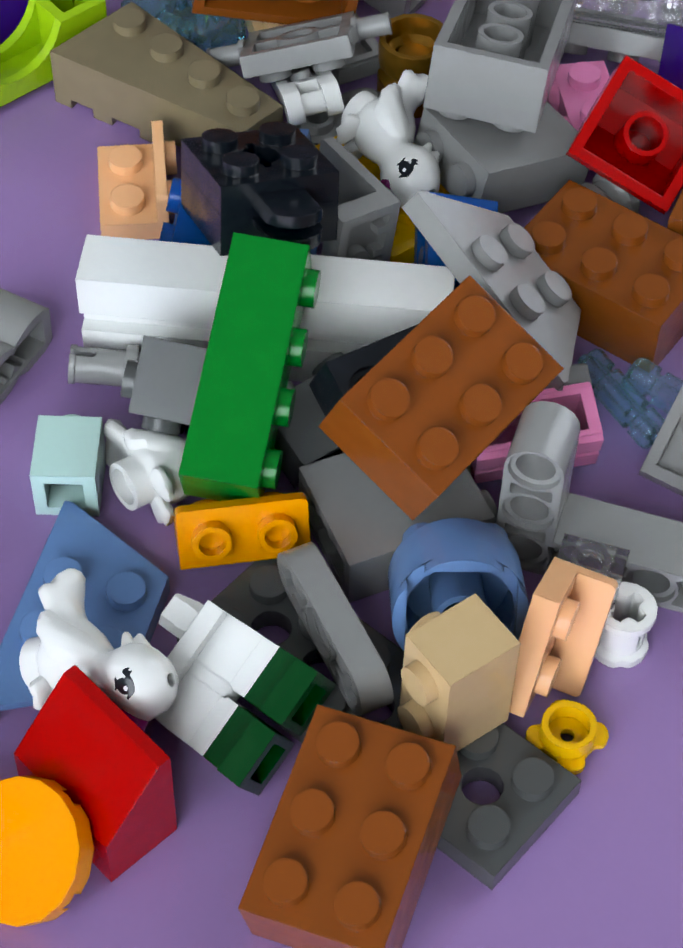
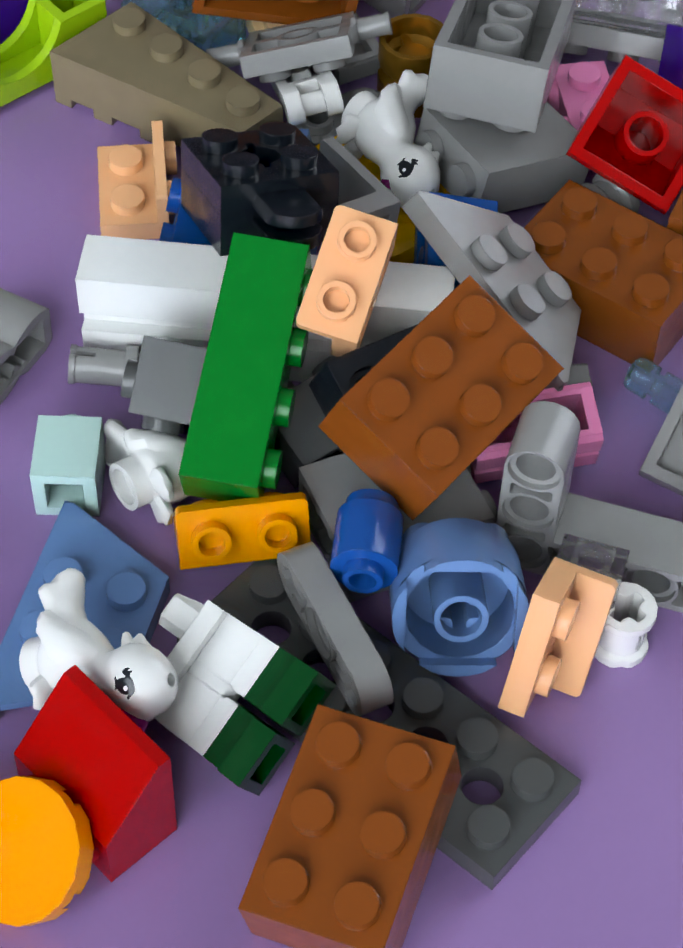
tan brick [397,593,521,752] -> none
yellow plate [525,699,609,775] -> none
clear light blue axle [577,349,665,449] -> none
none -> light nougat bracket [296,205,398,357]
none -> blue brick [330,489,404,594]

